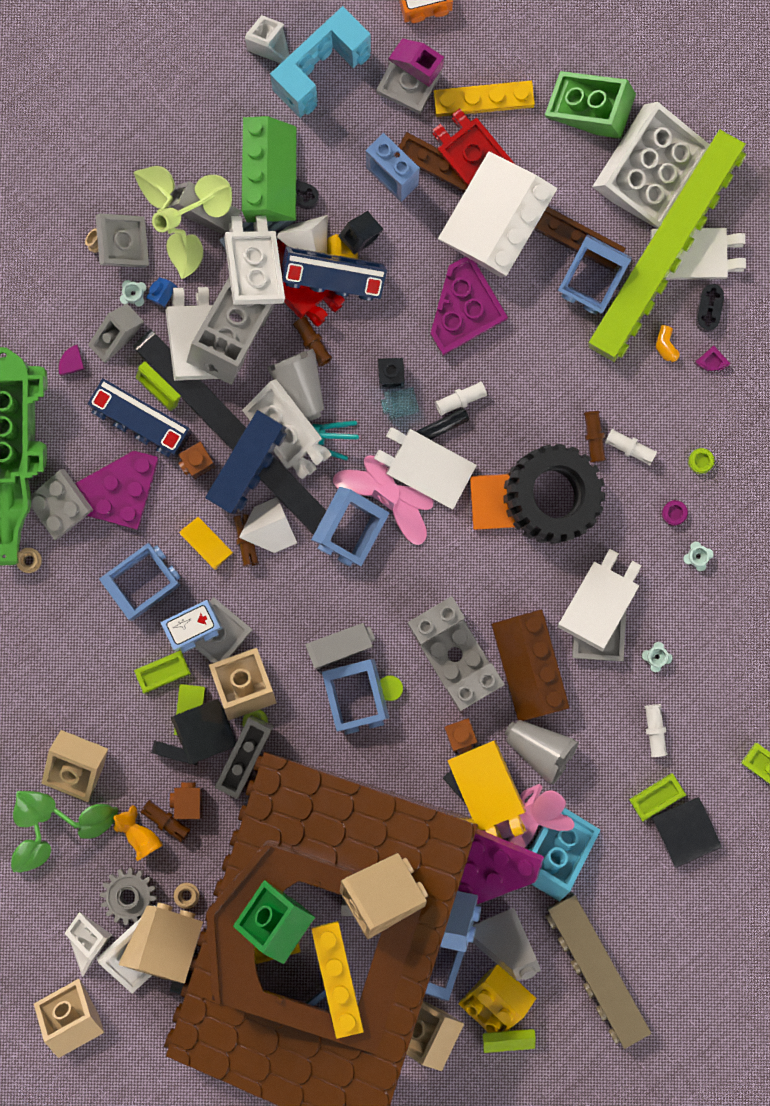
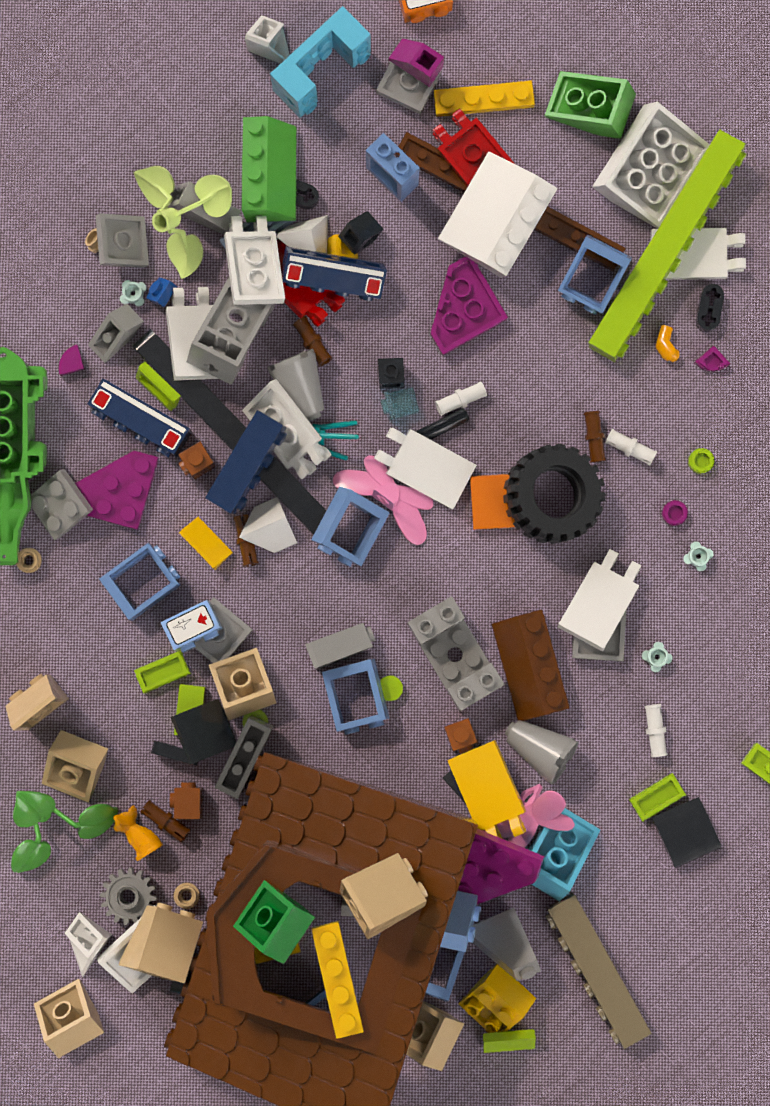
none -> tan slope [5,674,69,731]

